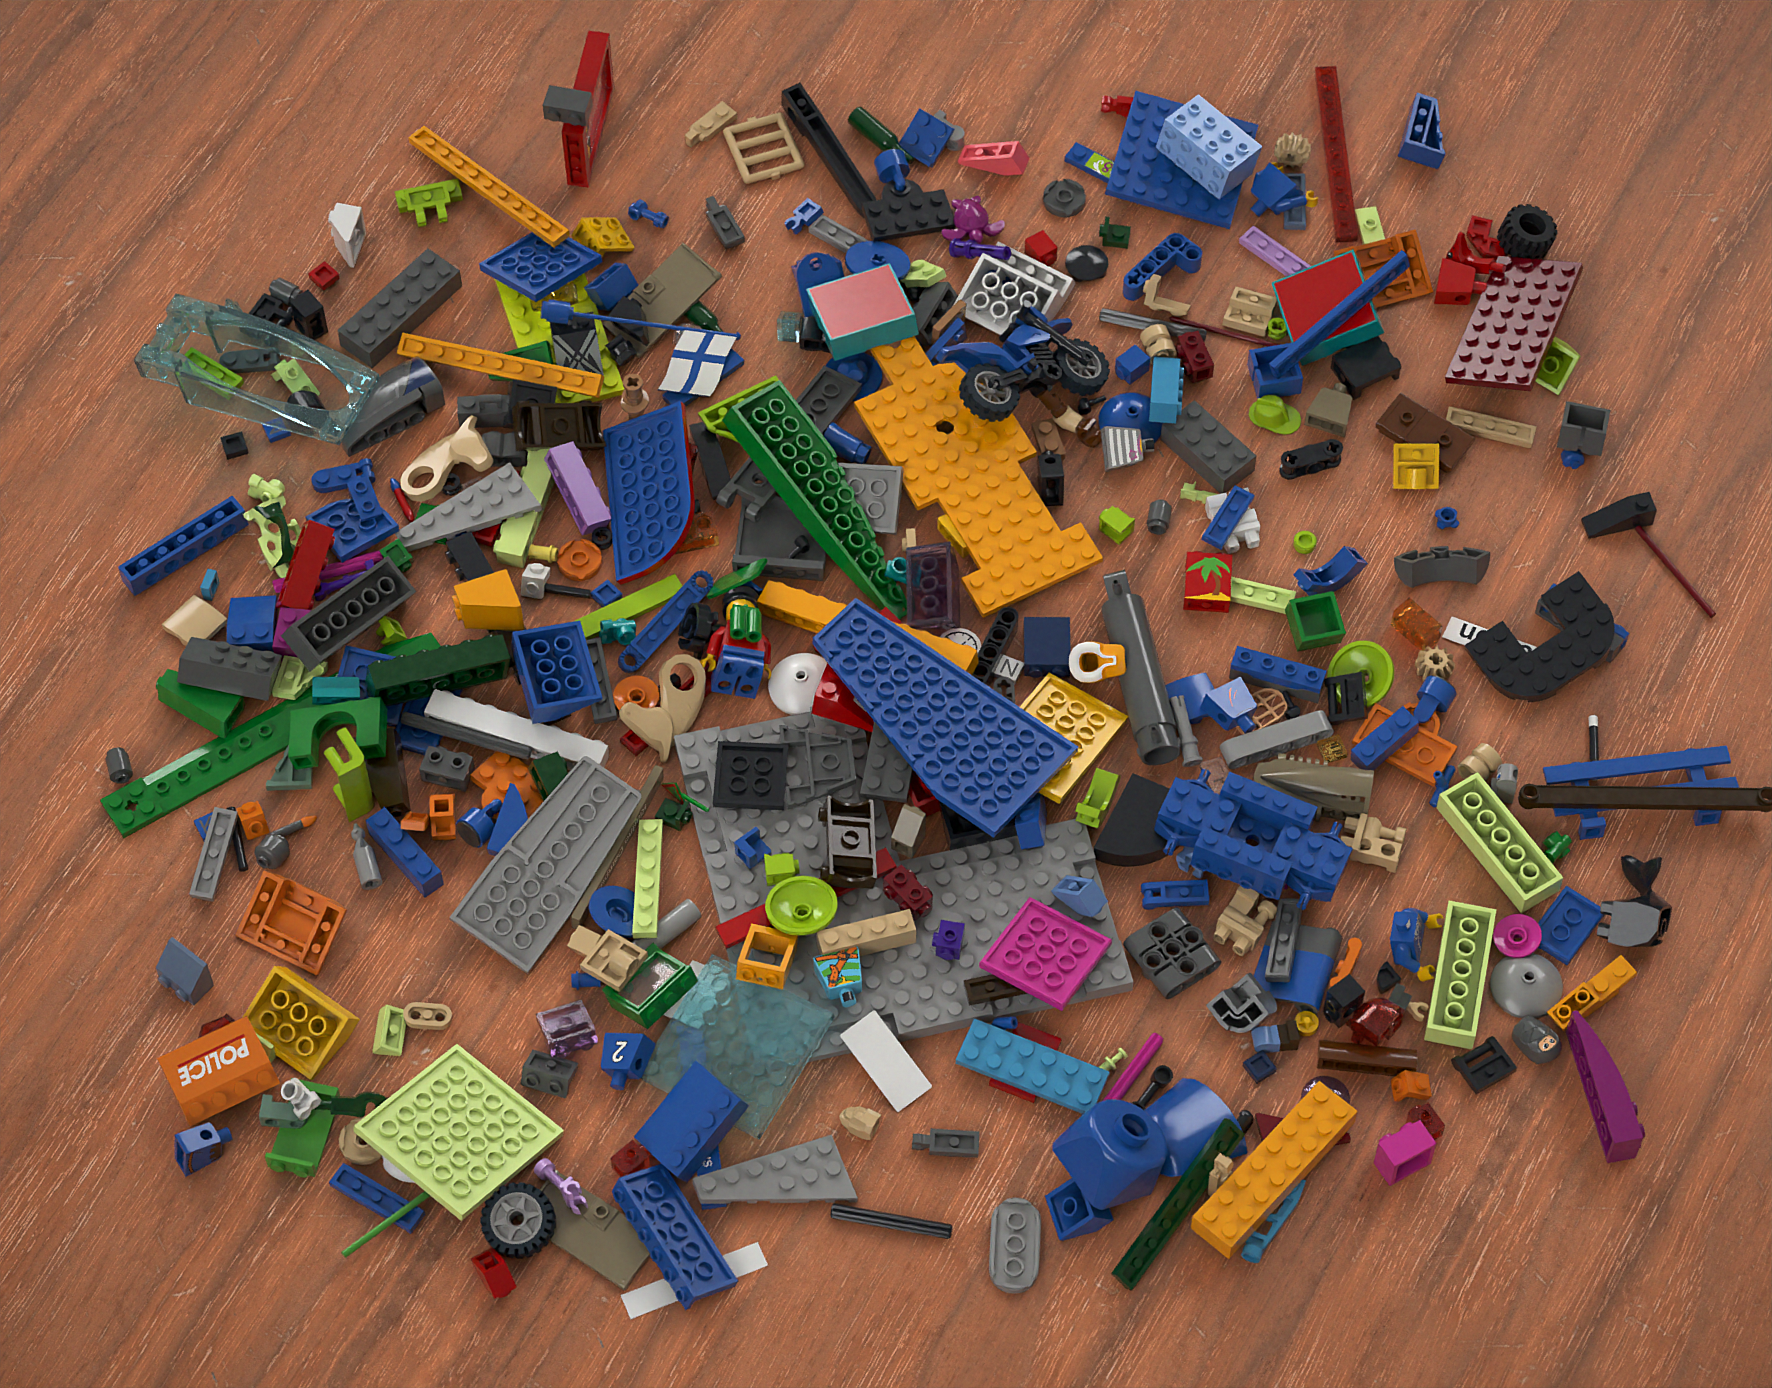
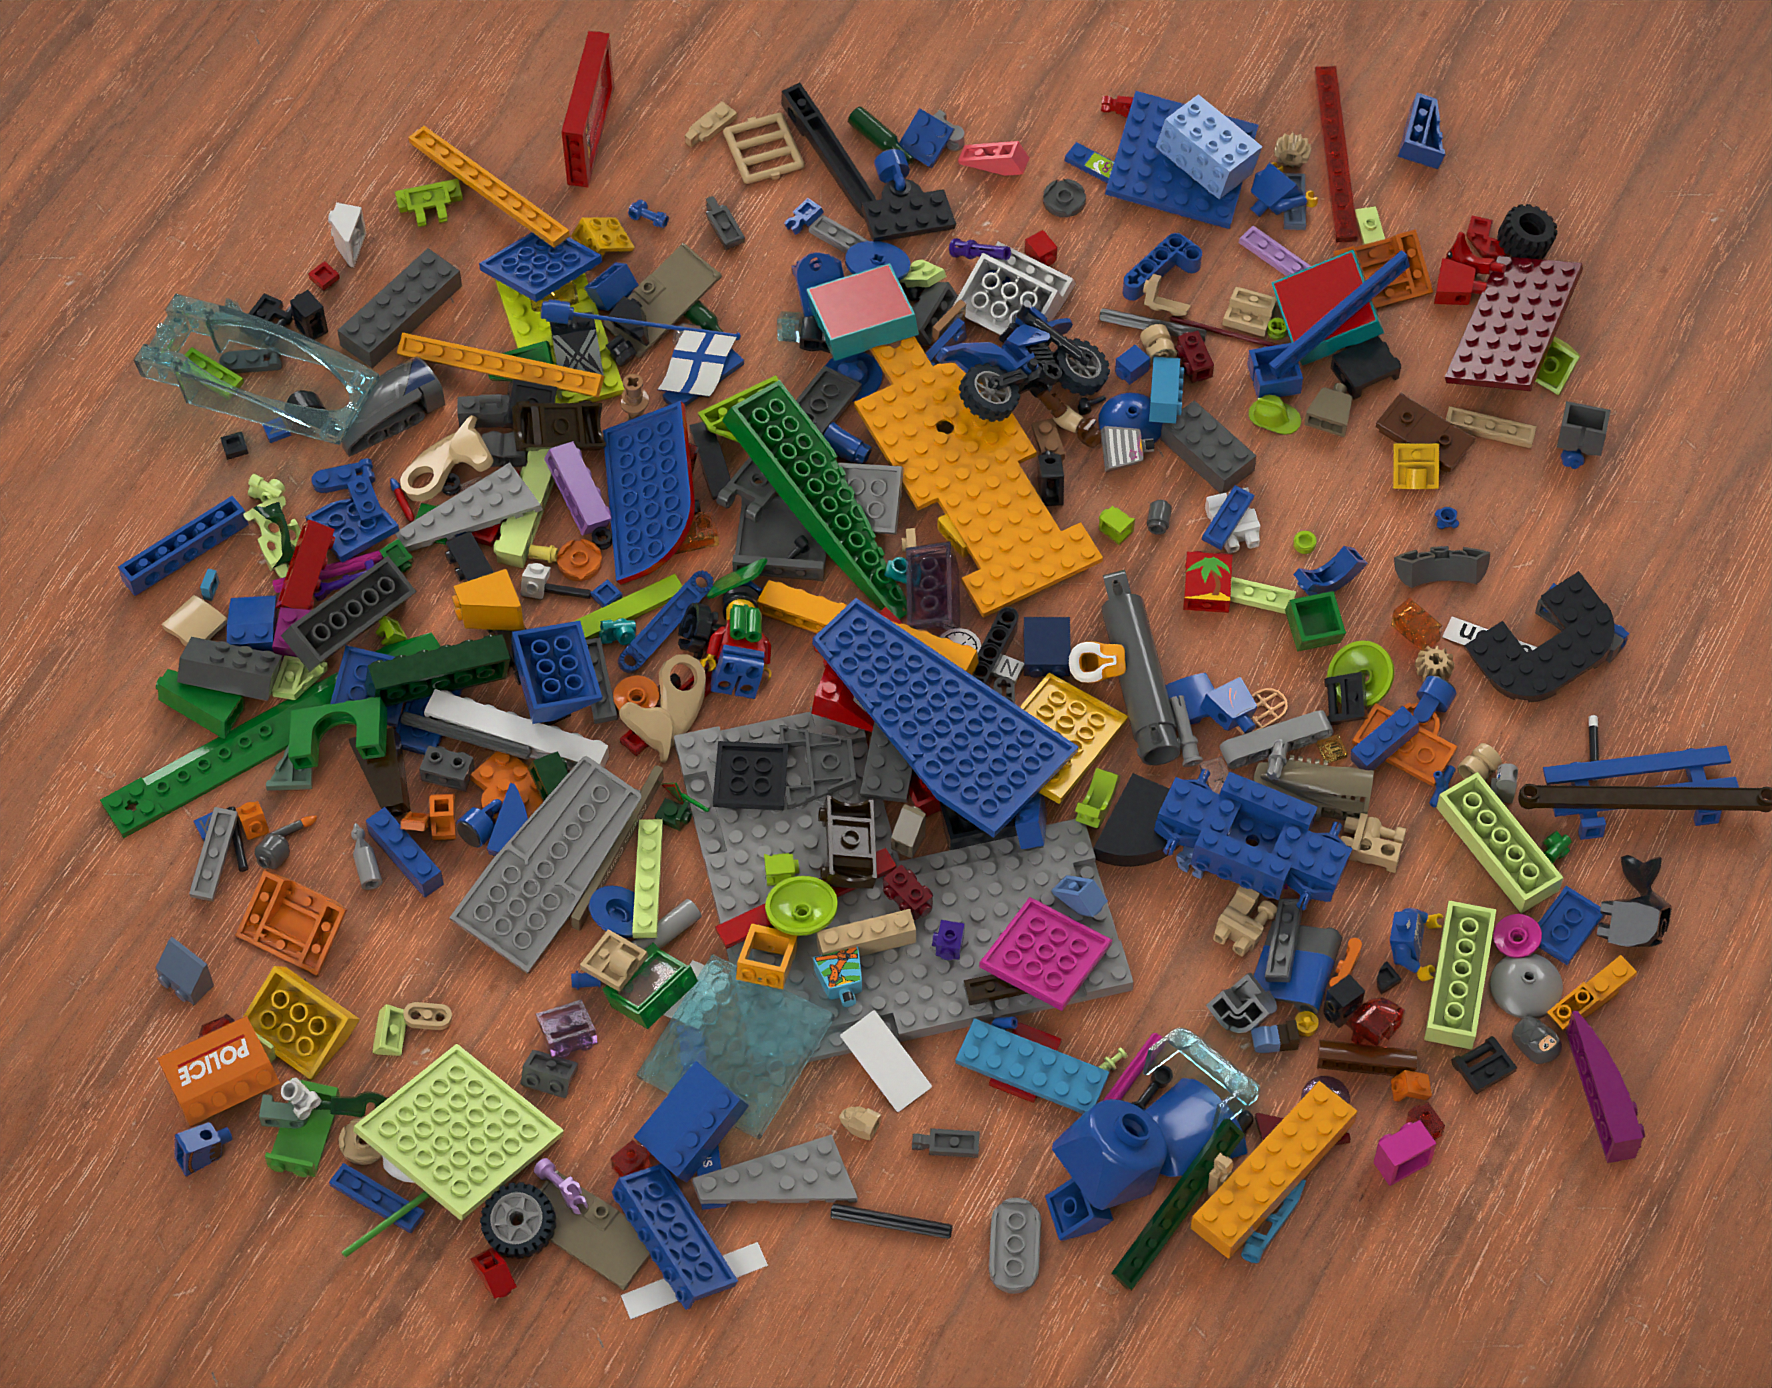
dark grey brick [105,747,133,784] -> none
dark grey brick [269,277,303,306] -> none
yellowish green bracket [271,358,320,395] -> none
teal panel [312,677,360,705] -> none
lime piece [324,727,374,822] -> none
dark grey brick [543,85,593,126] -> none
tan brick [567,925,602,958] -> none
blue torso [601,1033,656,1090] -> none
blue panel [734,827,771,869] -> none
white dish [768,653,827,715] -> none
magenta animal [942,196,1005,244] -> none
black dish [1065,245,1108,282] -> none
dark green bracket [1099,217,1131,249] -> none
dark grey connector [1123,907,1222,999] -> none
blue plate [1141,880,1209,910] -> none
yellowish green piece [1180,481,1217,504] -> none
blue piece [1229,646,1326,704] -> none
dark blue tile [1242,1050,1277,1084] -> none
black piece [1279,439,1343,480] -> none
black hand [1282,690,1300,720] -> none
piece [1384,983,1429,1022] -> none
black slope [1581,492,1657,539] -> none
dark red axle [1635,525,1716,618] -> none
none -> clear light blue windscreen [1143,1028,1260,1132]
none -> light grey axle [1266,739,1289,781]

